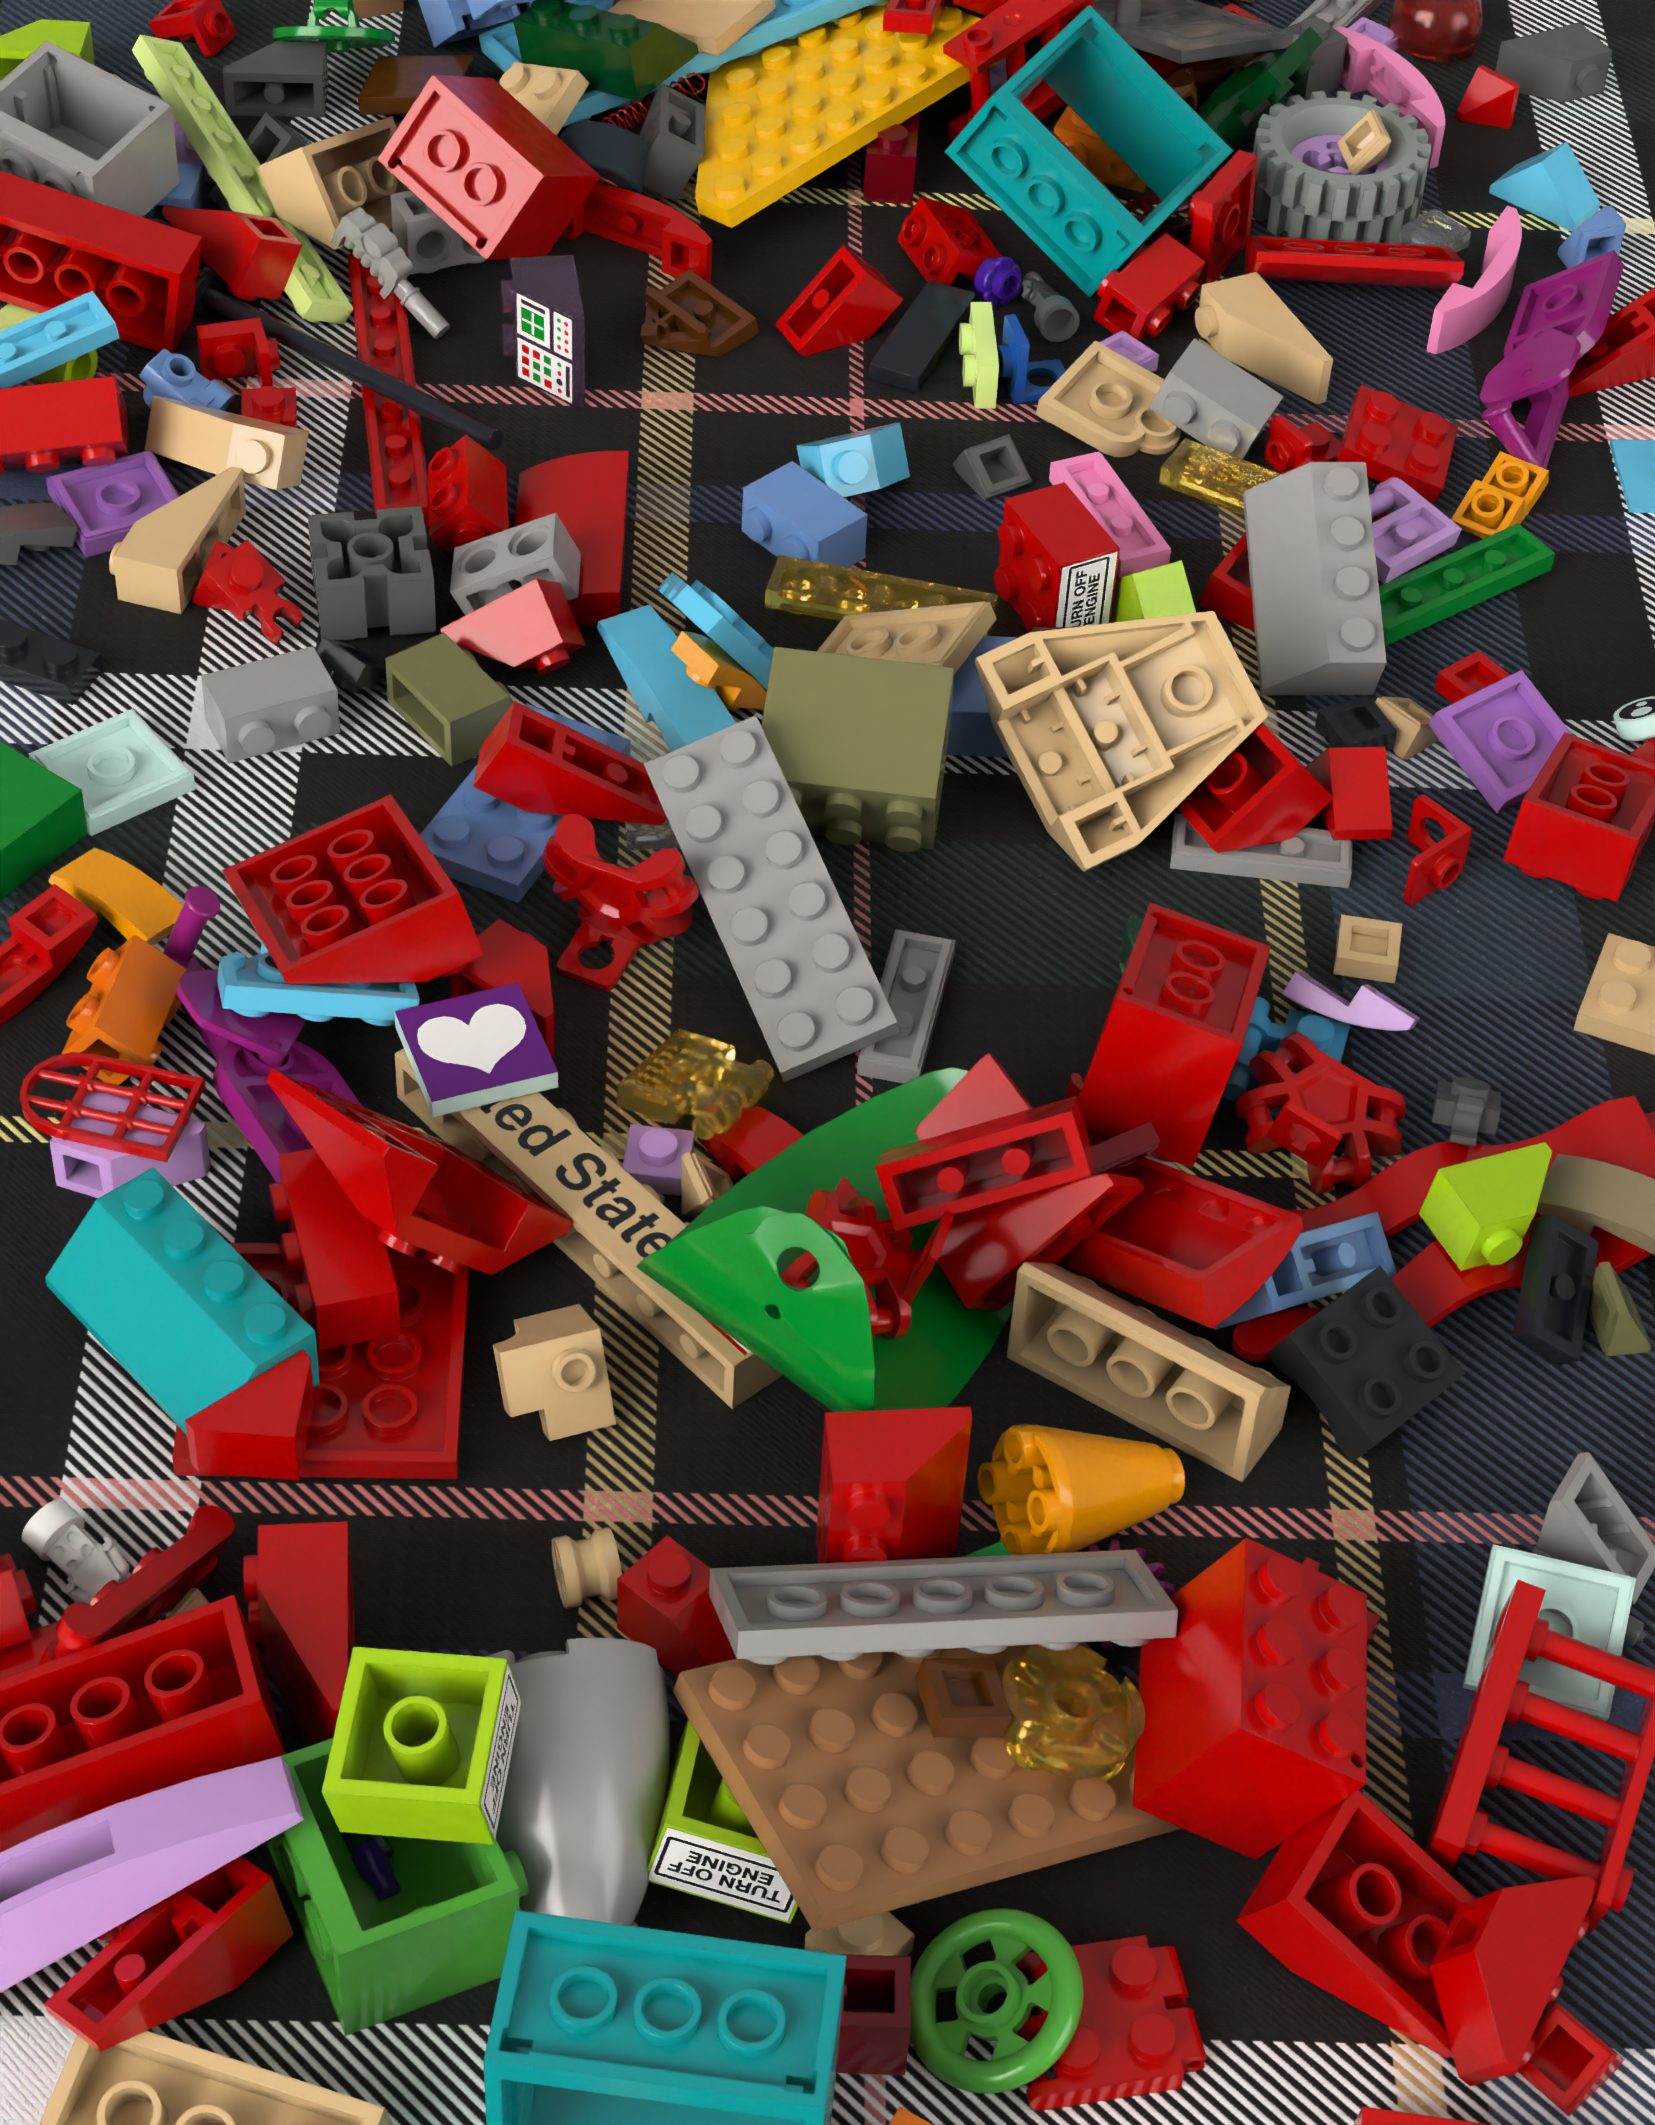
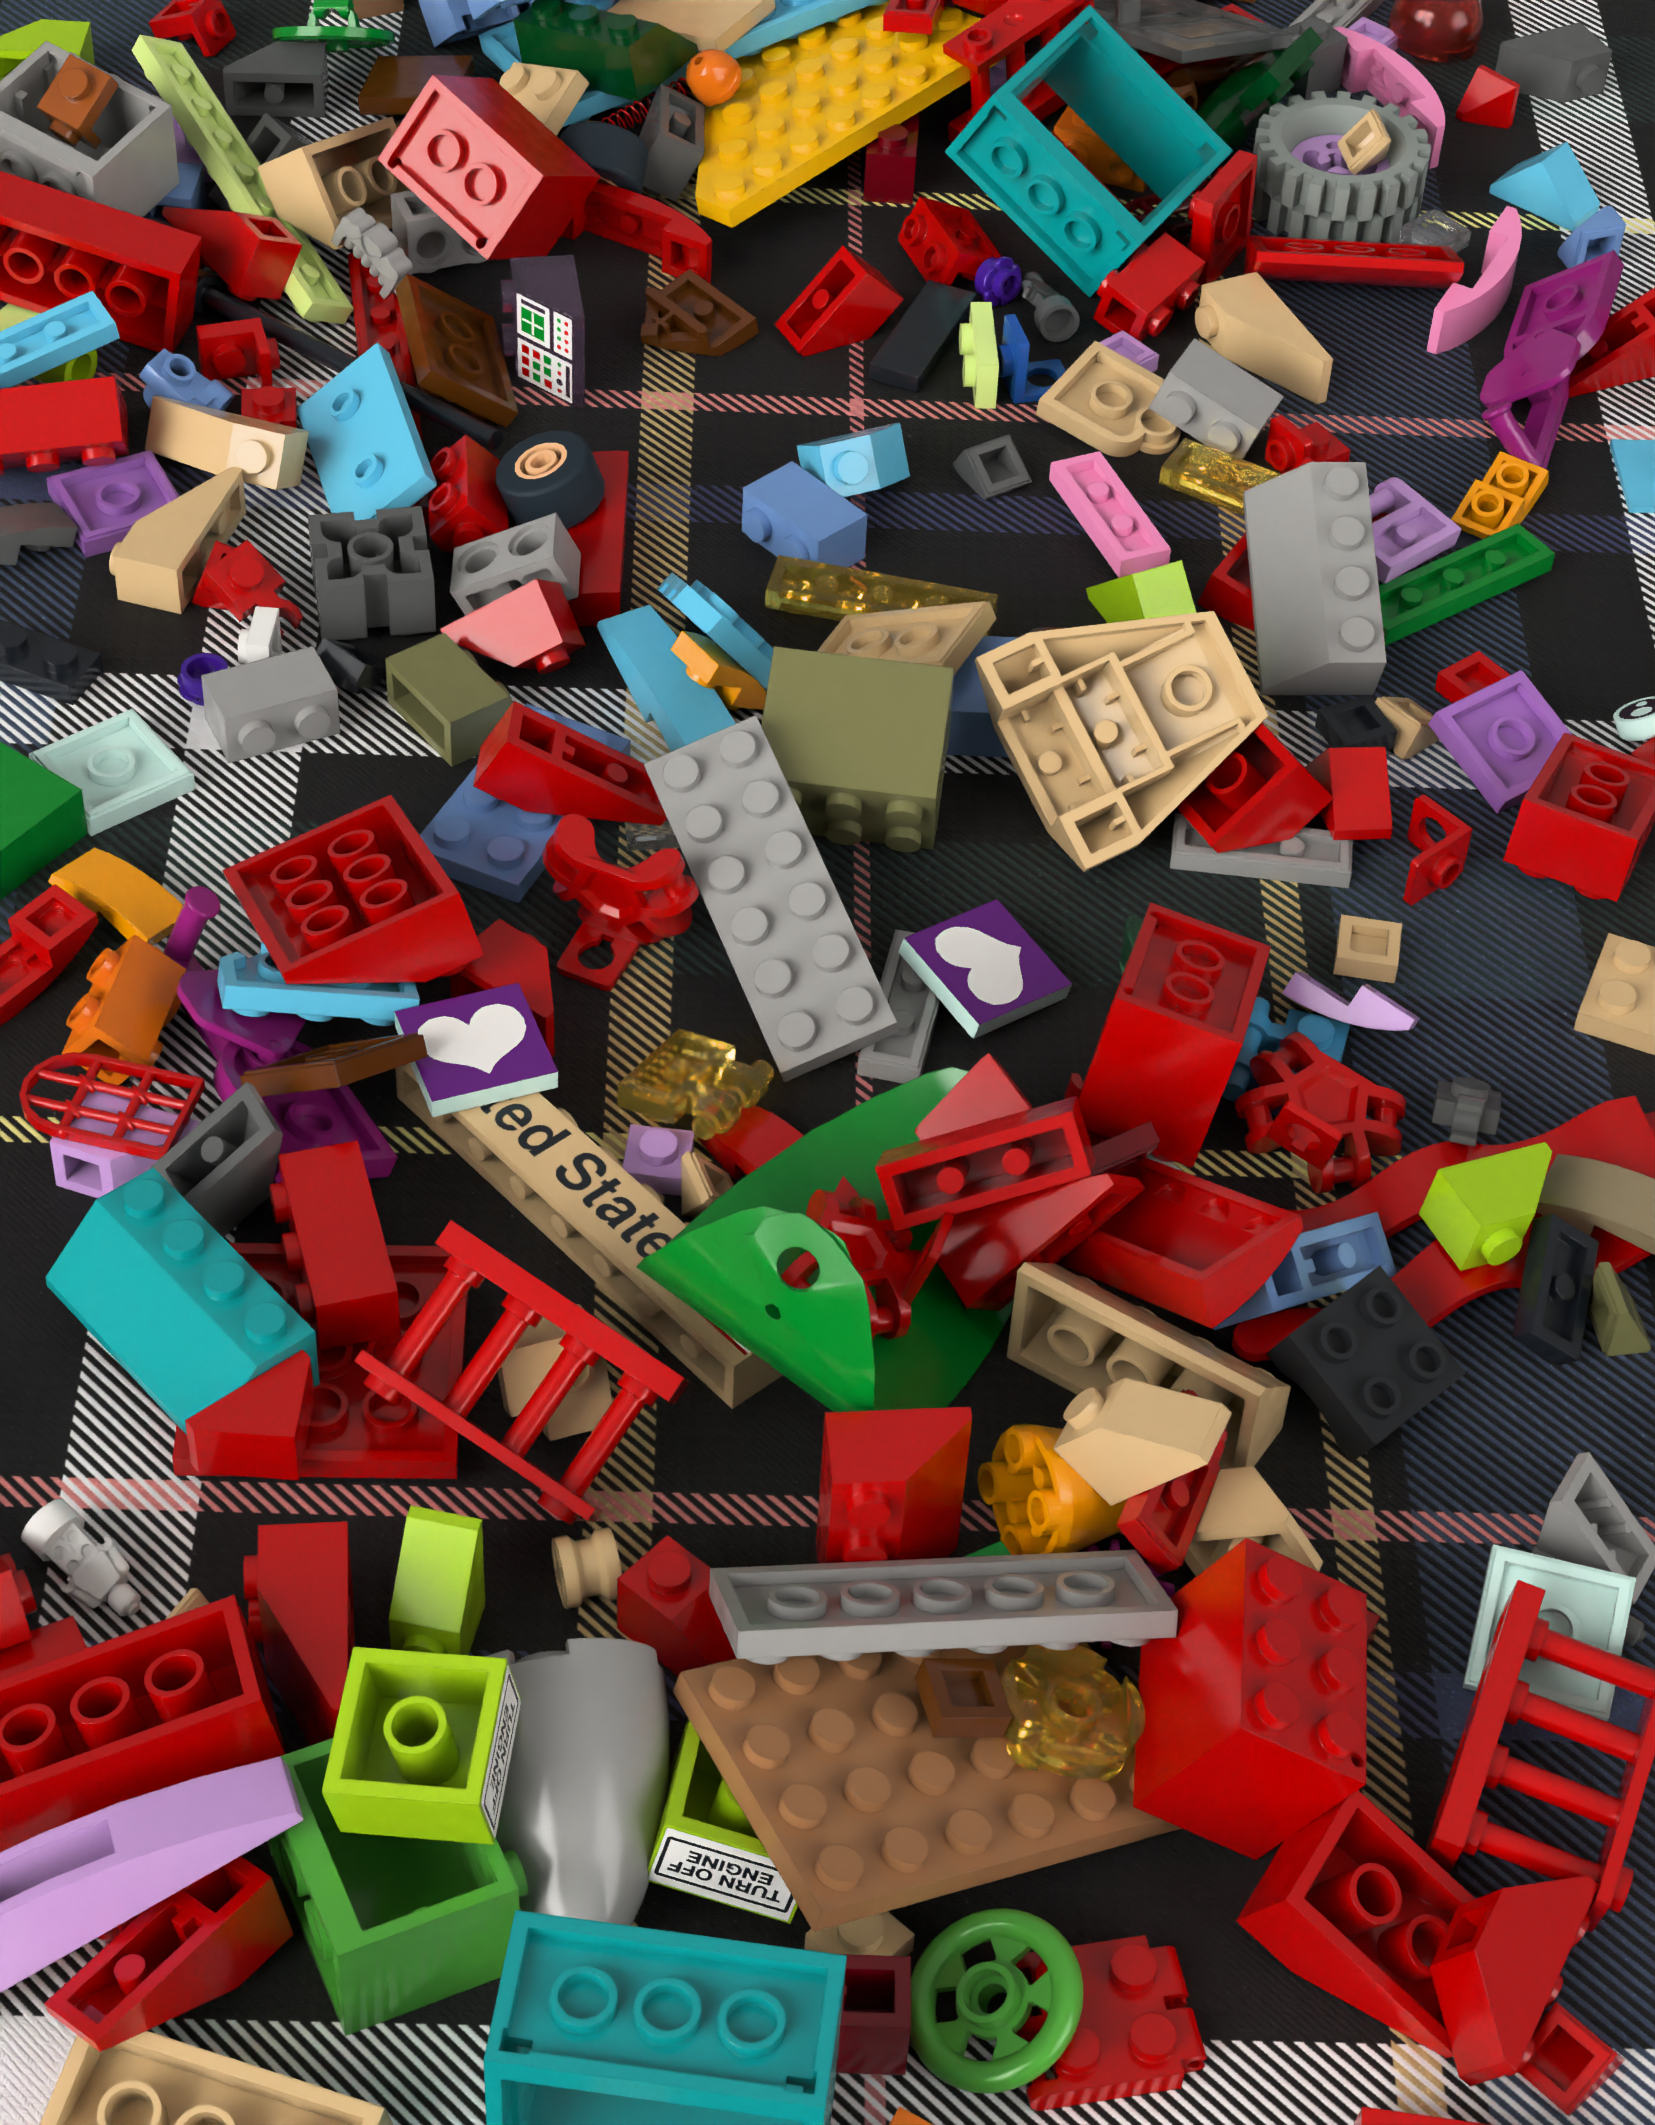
red plate [39,1505,235,1665] -> none
red slope [266,1068,573,1275] -> none
dark purple piece [336,1824,401,1902] -> none
red brick [994,482,1120,632] -> none
red plate [1336,385,1458,505] -> none
none -> dark orange bracket [37,54,119,149]
none -> dark grey slope [150,1082,283,1237]
none -> dark purple plate [177,653,228,706]
none -> white plate [238,606,282,664]
none -> reddish brown tile [240,1032,428,1097]
none -> medium azure plate [296,342,437,520]
none -> red fence [354,1220,690,1525]
none -> lime slope [389,1505,485,1655]
none -> reddish brown plate [395,273,519,428]
none -> black wheel [495,431,605,530]
none -> orange piece [686,49,742,108]
none -> tile [898,899,1072,1039]
none -> tan slope [1053,1377,1232,1506]
none -> red hinge [1116,1389,1229,1575]
none -> tan slope [1184,1466,1323,1577]

